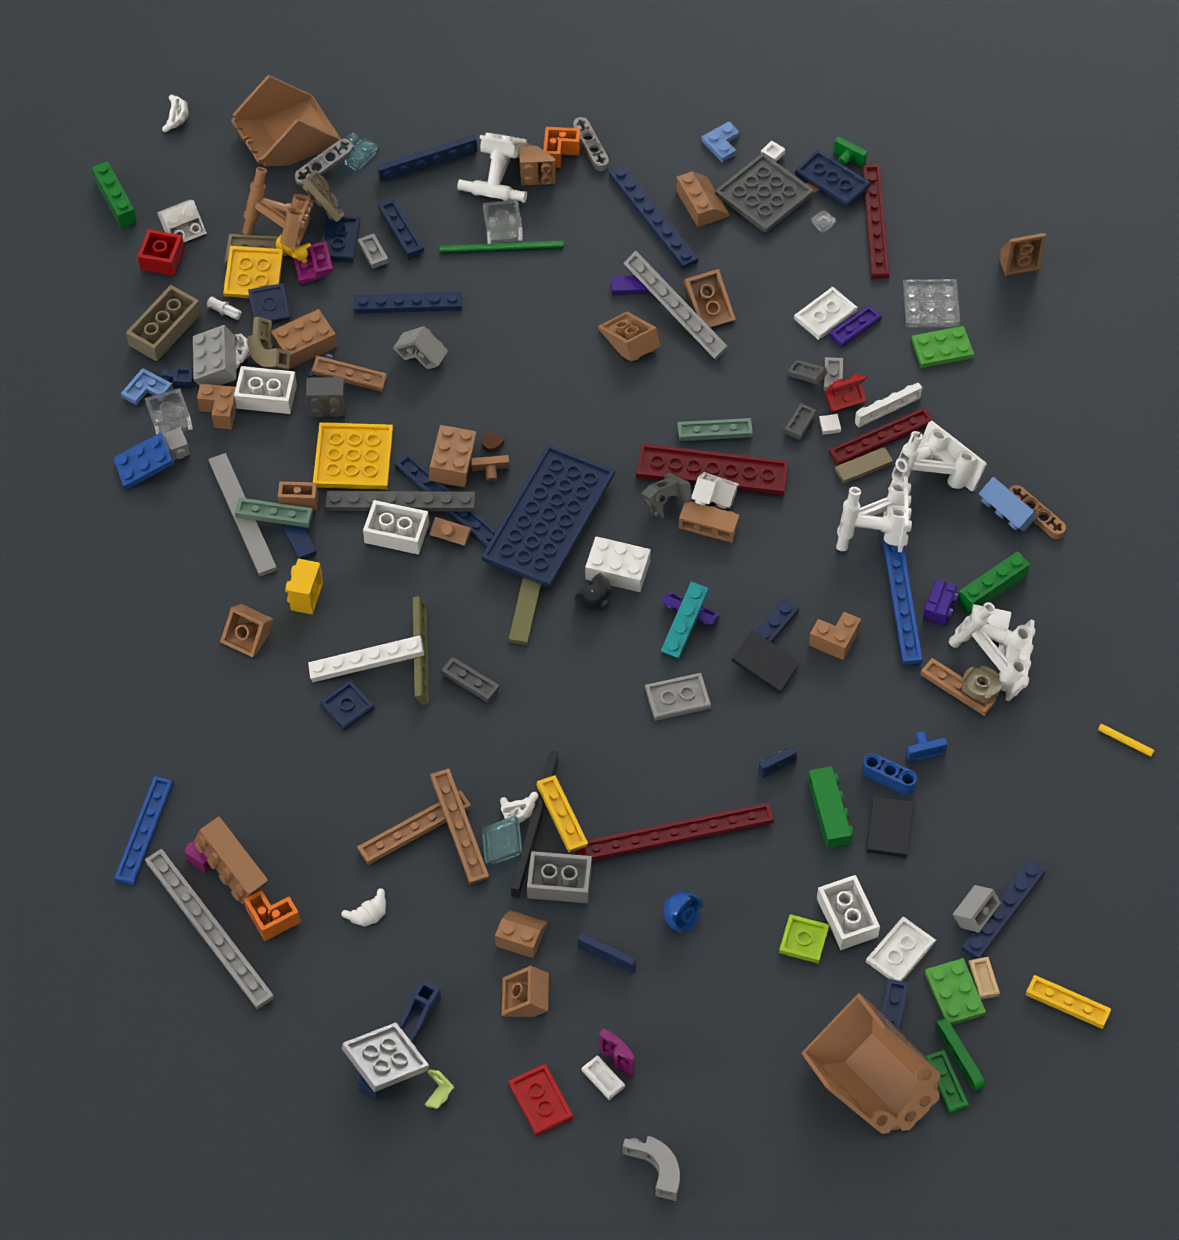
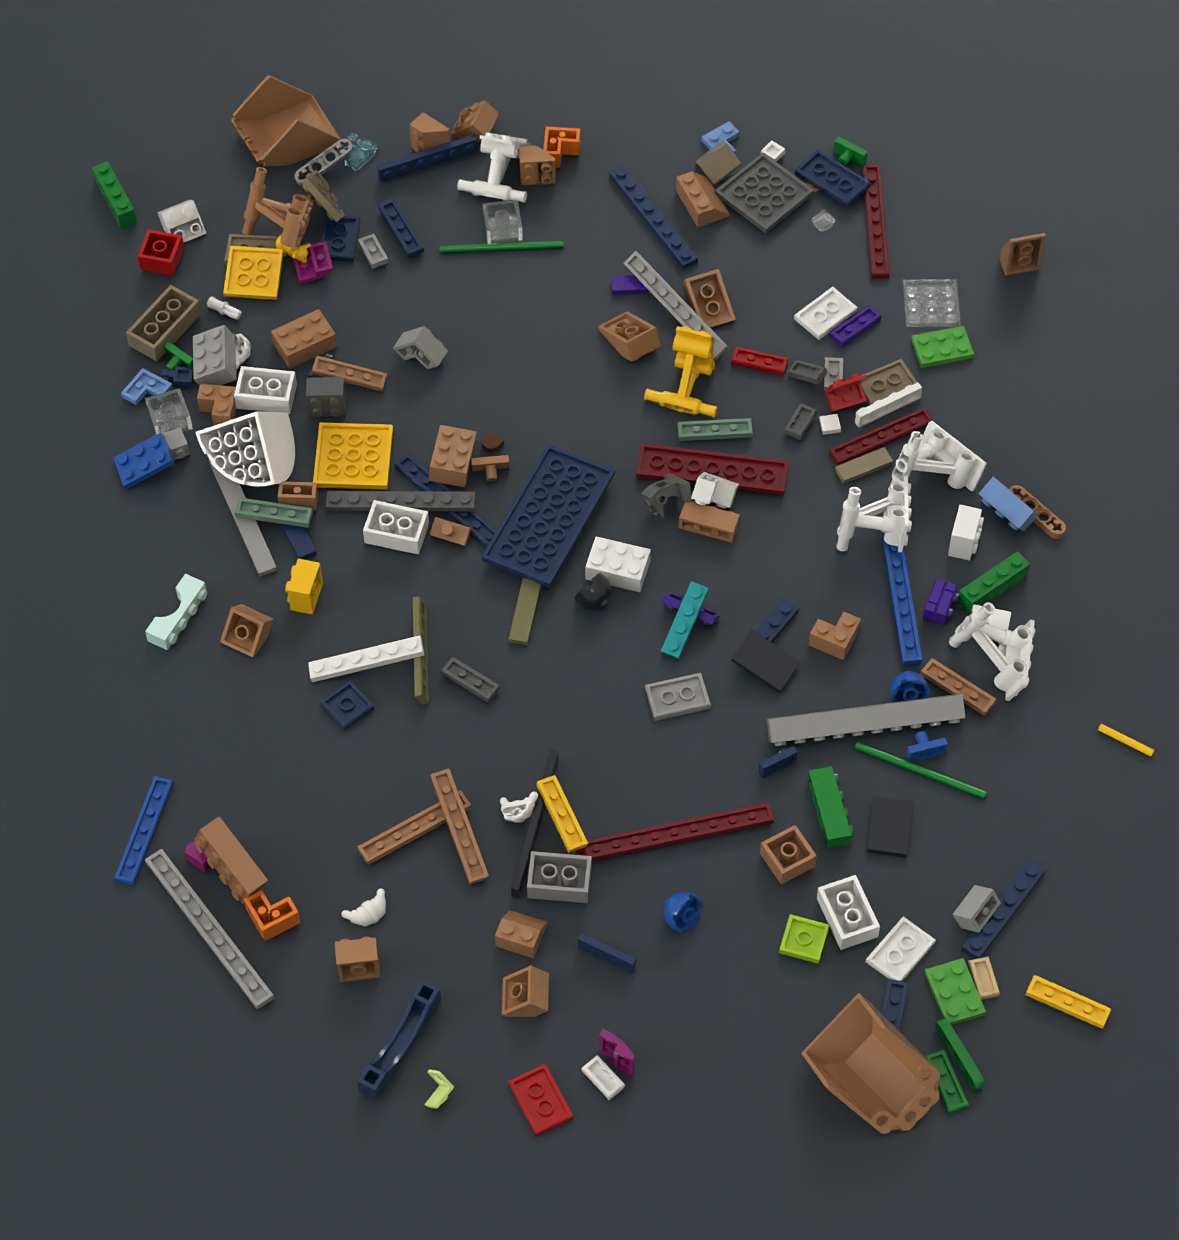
white piece [162,95,189,133] -> none
dark blue tile [248,283,291,322] -> none
dark tan arch [248,317,290,371] -> none
light grey plate [341,1022,429,1092] -> none
dark blue plate [354,292,462,313] -> none
clear light blue tile [481,815,522,866] -> none
light grey beam [573,117,609,171] -> none
light grey arch [623,1136,680,1201] -> none
blue beam [862,753,917,795] -> none
dark tan plate [962,666,1002,703] -> none
none -> light aqua arch [145,574,207,650]
none -> green tile [163,341,193,371]
none -> white brick [196,411,295,487]
none -> medium nougat brick [335,937,381,982]
none -> medium nougat slope [409,112,450,152]
none -> medium nougat slope [451,100,499,143]
none -> yellow plate [644,326,718,418]
none -> dark tan slope [695,140,742,186]
none -> red tile [731,347,788,376]
none -> medium nougat brick [760,825,817,885]
none -> light grey brick [766,694,965,746]
none -> green piece [855,742,987,799]
none -> dark tan tile [861,359,918,406]
none -> blue cylinder [890,671,930,702]
none -> white brick [948,505,984,561]

